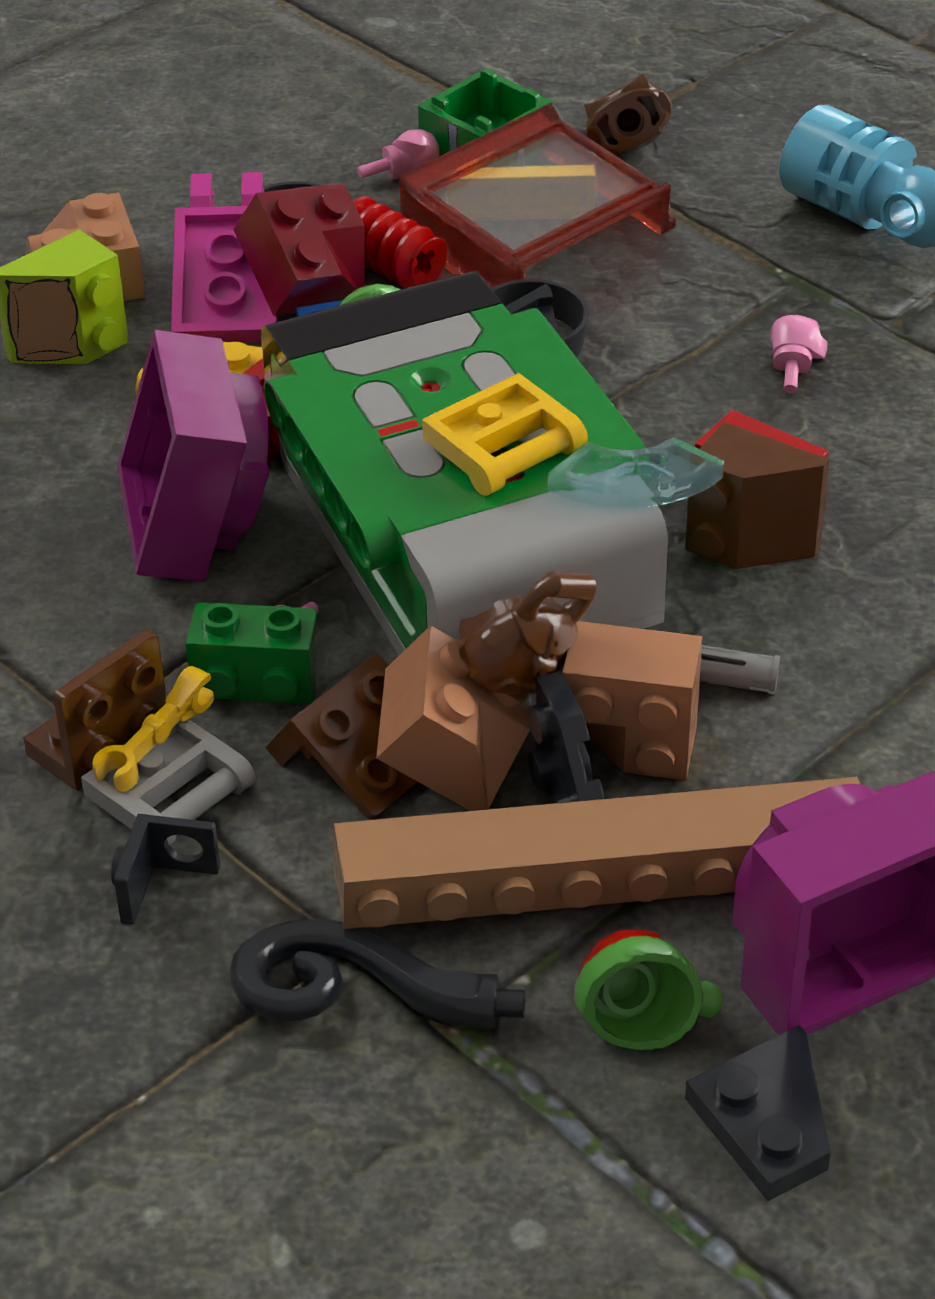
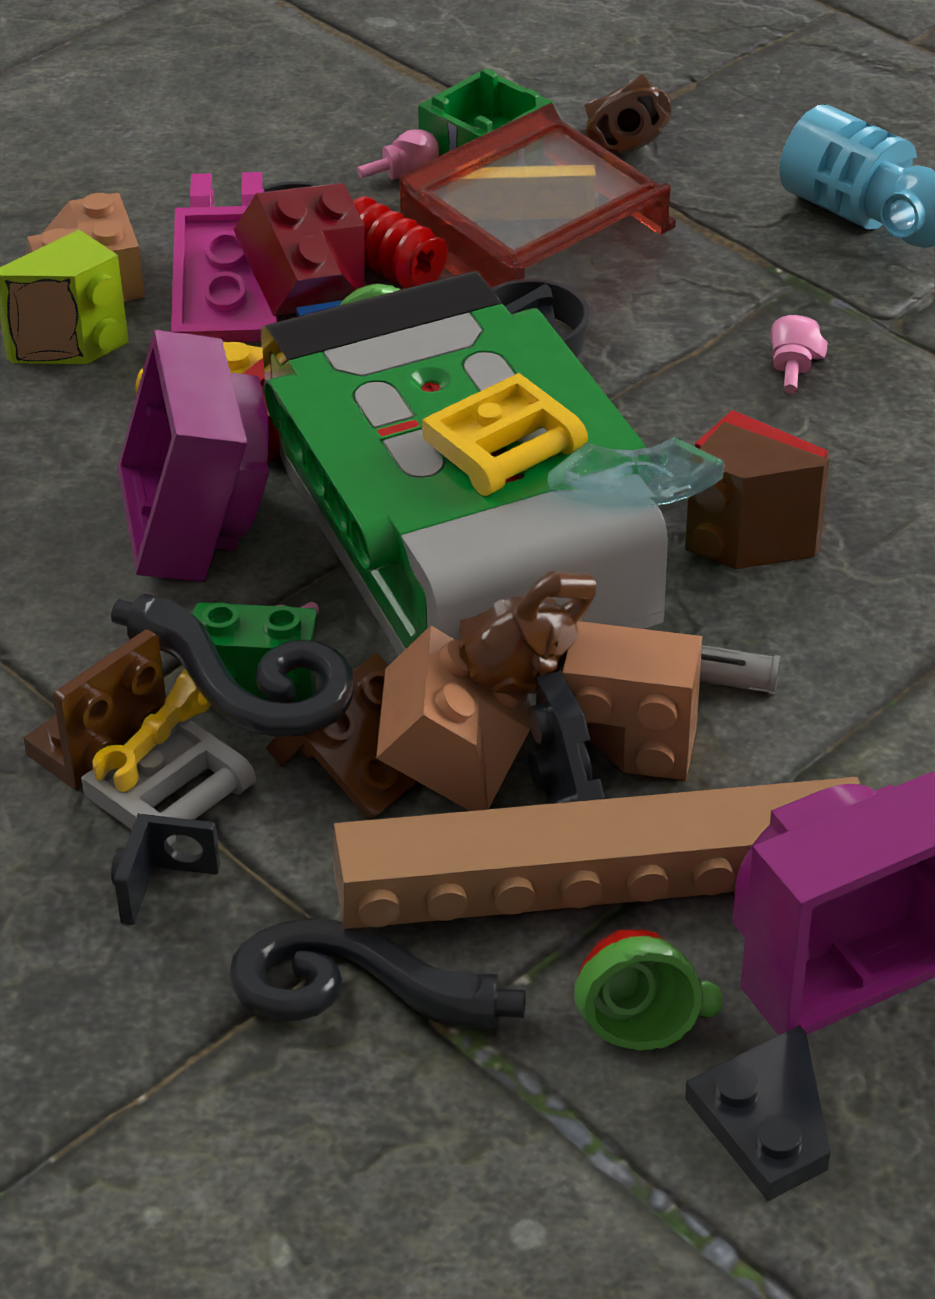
none -> black plant [111,593,355,737]

